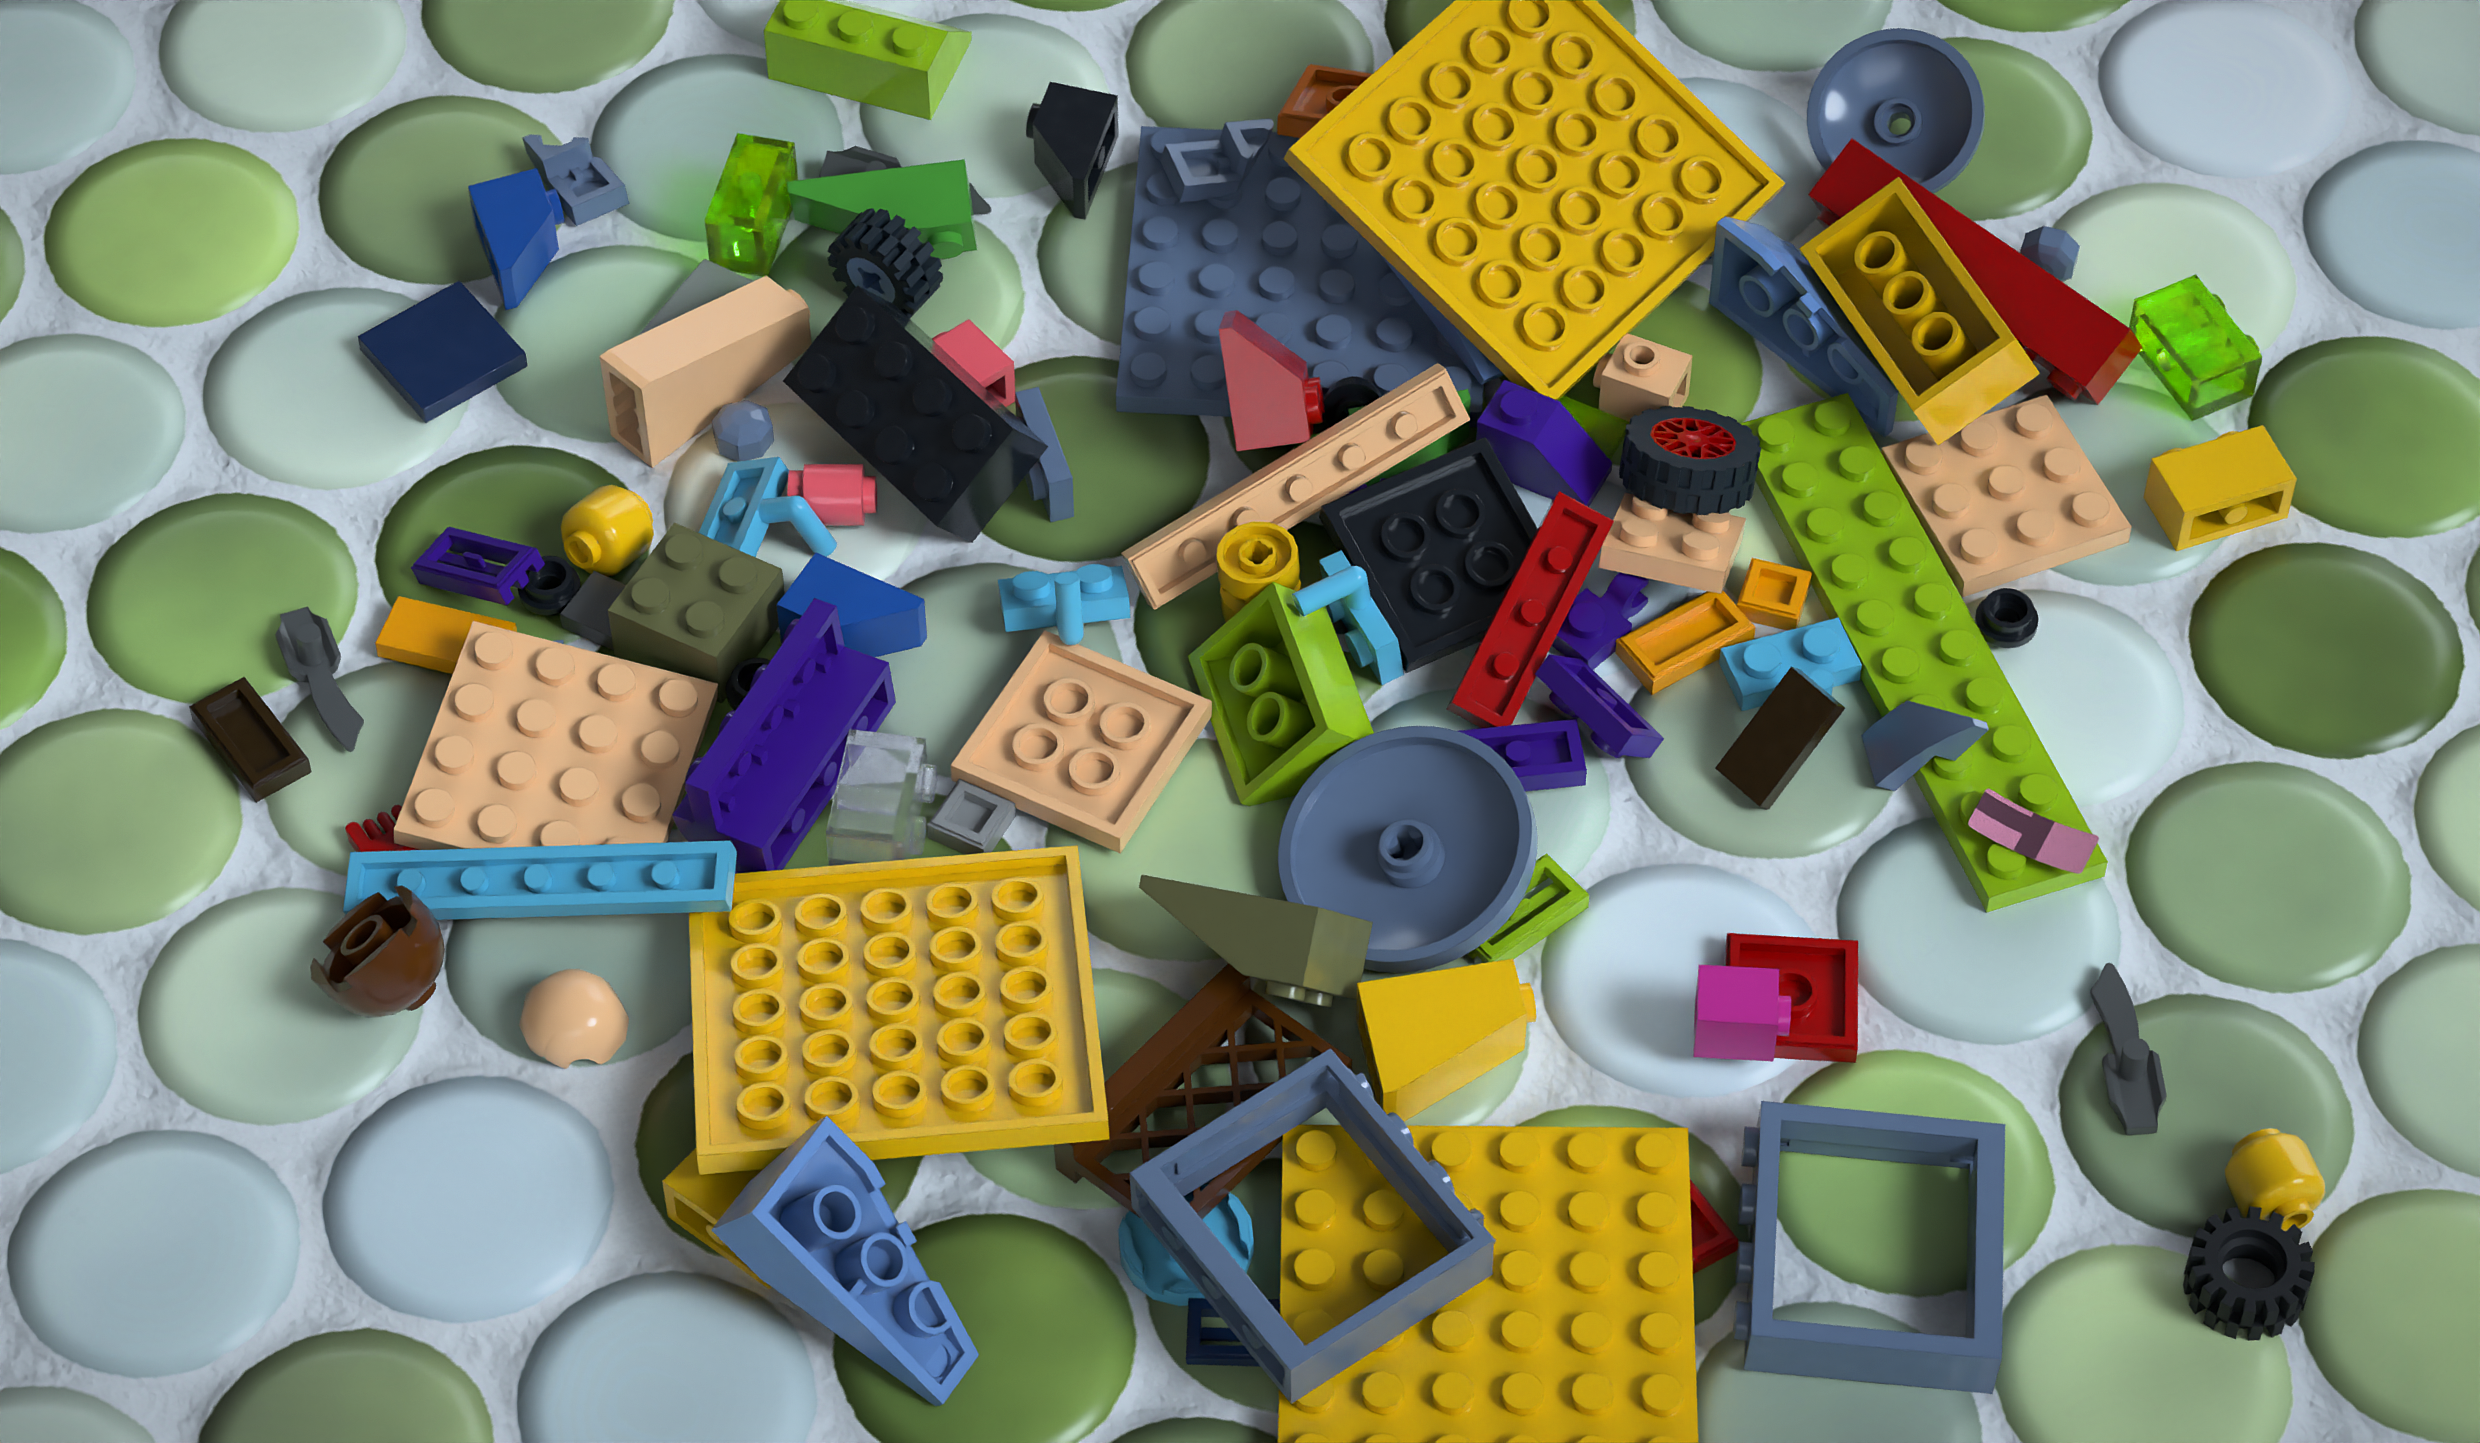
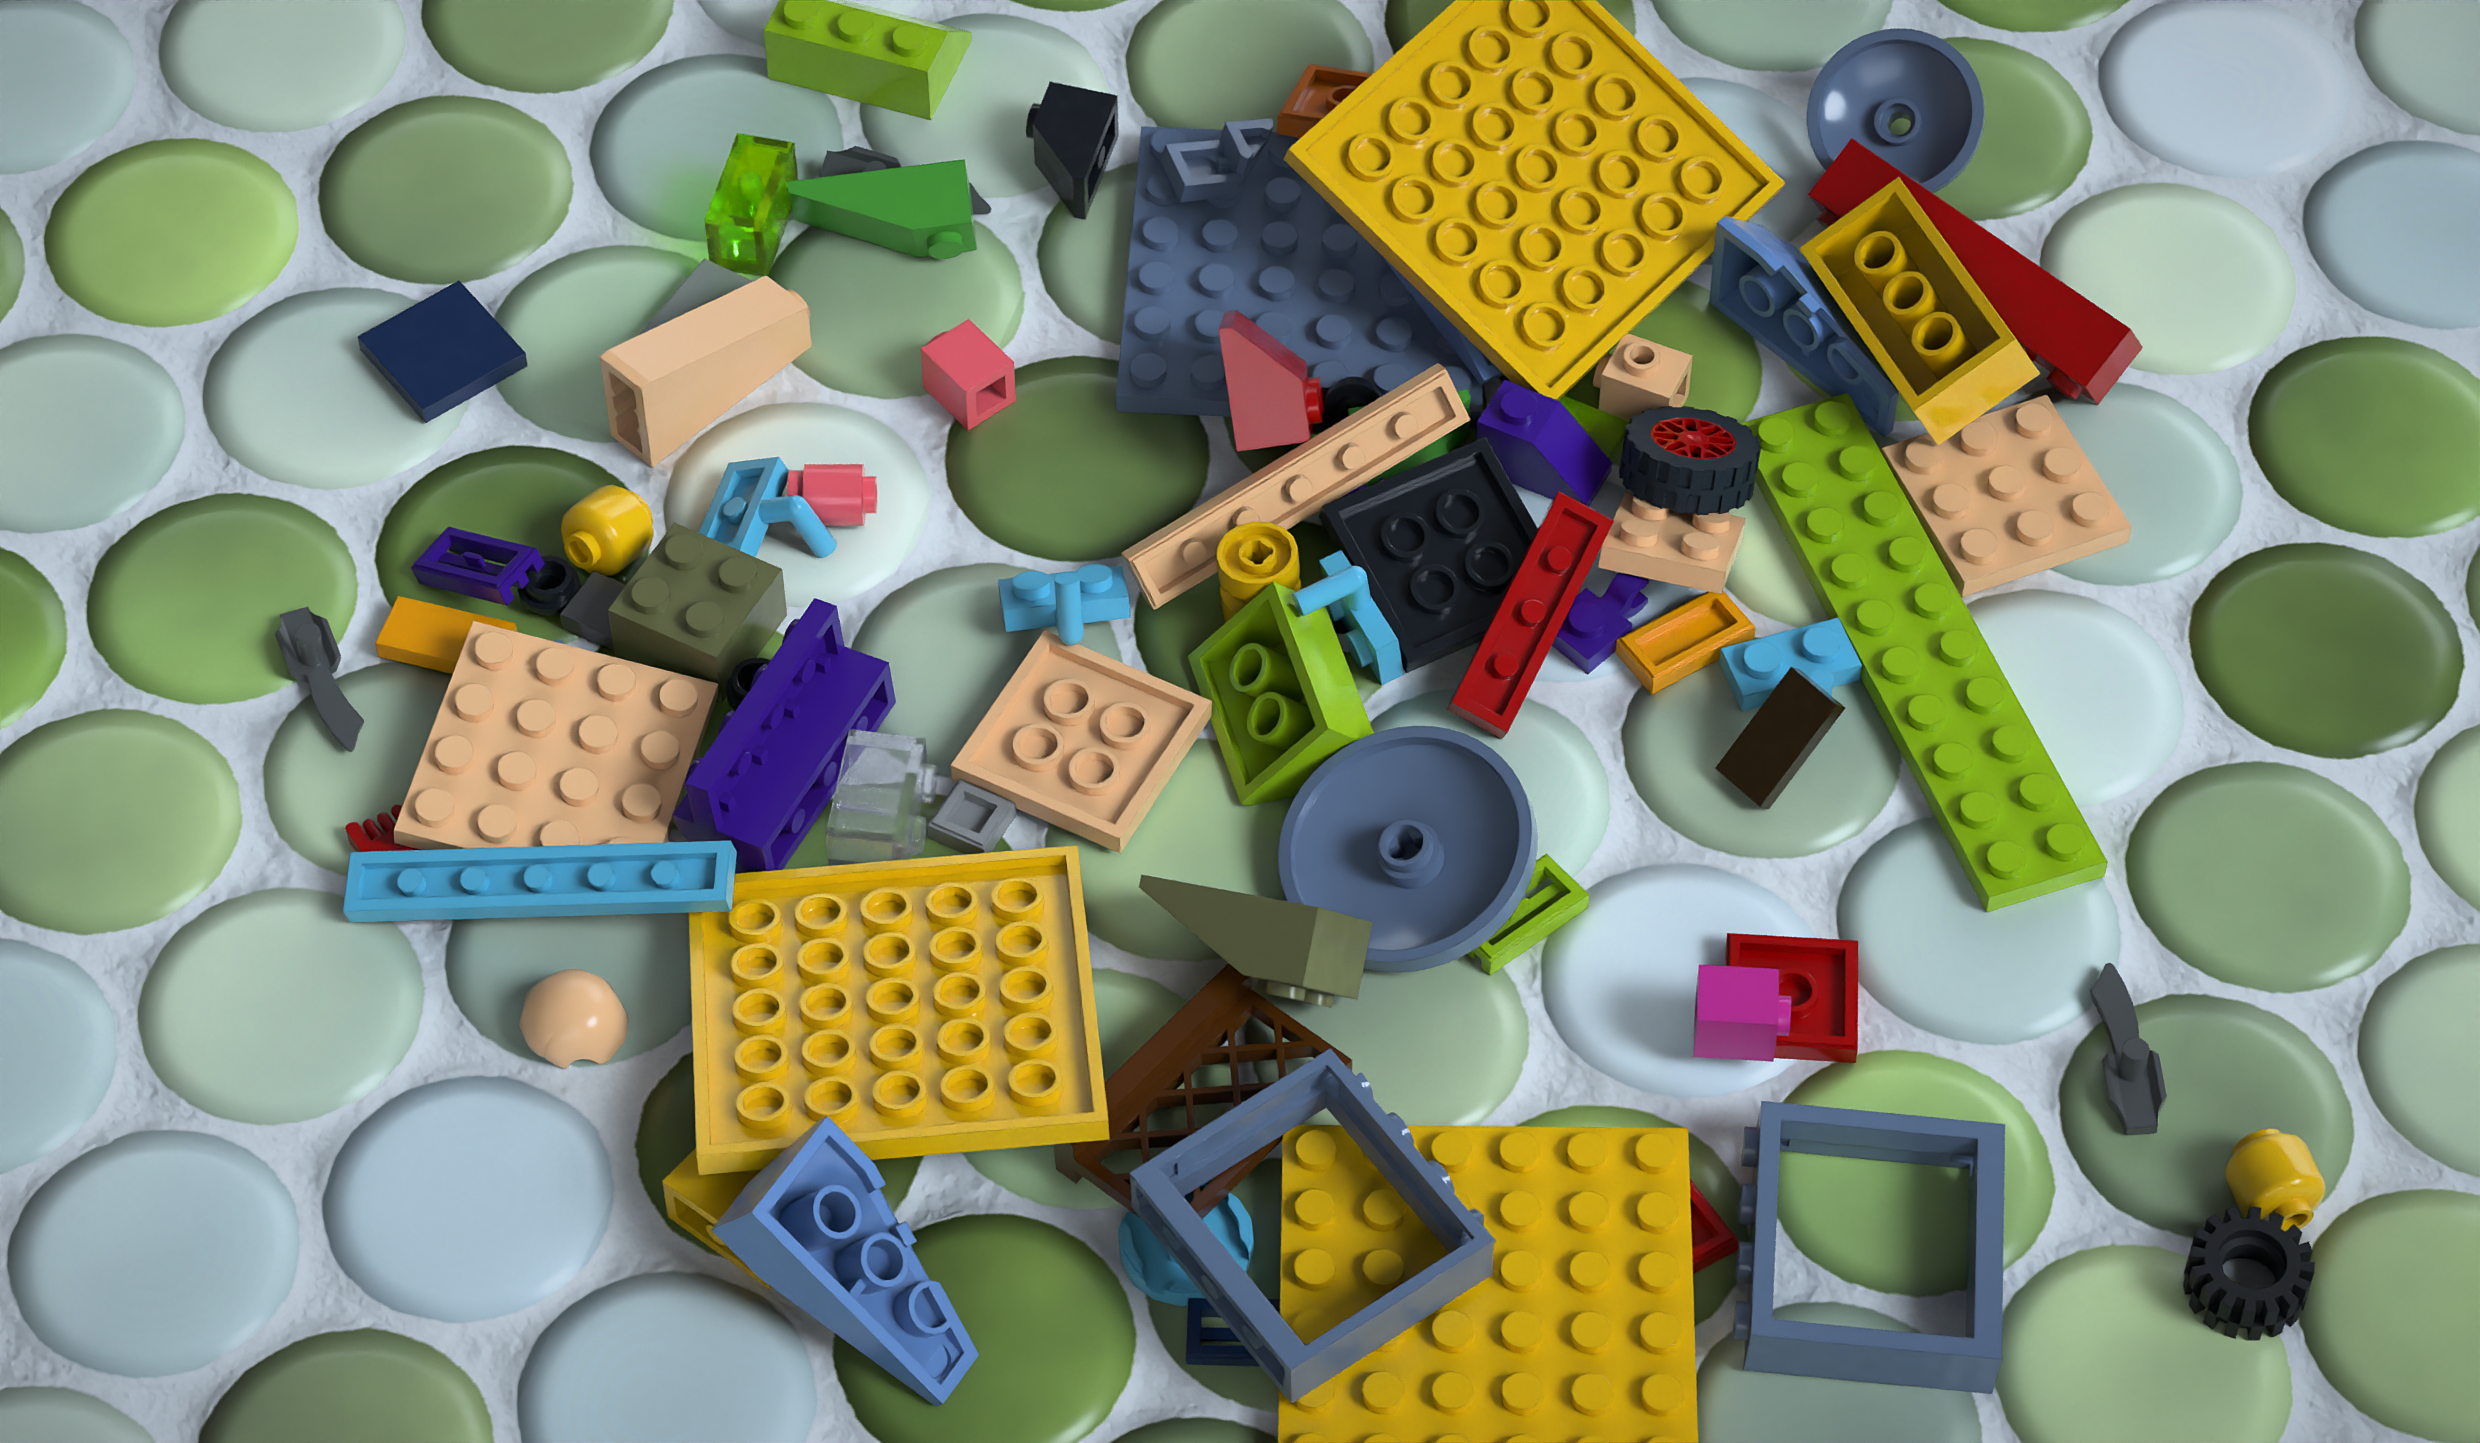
dark brown tile [189,677,312,803] -> none
reddish brown cylinder [310,886,445,1018] -> none
blue slope [468,168,565,310] -> none
sand blue slope [523,134,629,226] -> none
sand blue tile [712,400,774,461] -> none
blue slope [777,552,927,657] -> none
black brick [783,285,1049,543] -> none
black wheel [827,208,943,319] -> none
sand blue plate [1015,387,1074,523] -> none
yellow slope [1356,959,1536,1122] -> none
dark purple plate [1458,719,1587,791] -> none
dark purple plate [1535,654,1664,758] -> none
light orange tile [1737,558,1812,631] -> none
sand blue slope [1861,700,1989,791] -> none
clear pink sticker [1968,789,2099,874] -> none
black plate [1975,588,2039,648] -> none
sand blue tile [2020,226,2080,282] -> none
clear neon green brick [2129,274,2263,421] -> none
yellow brick [2143,425,2297,551] -> none

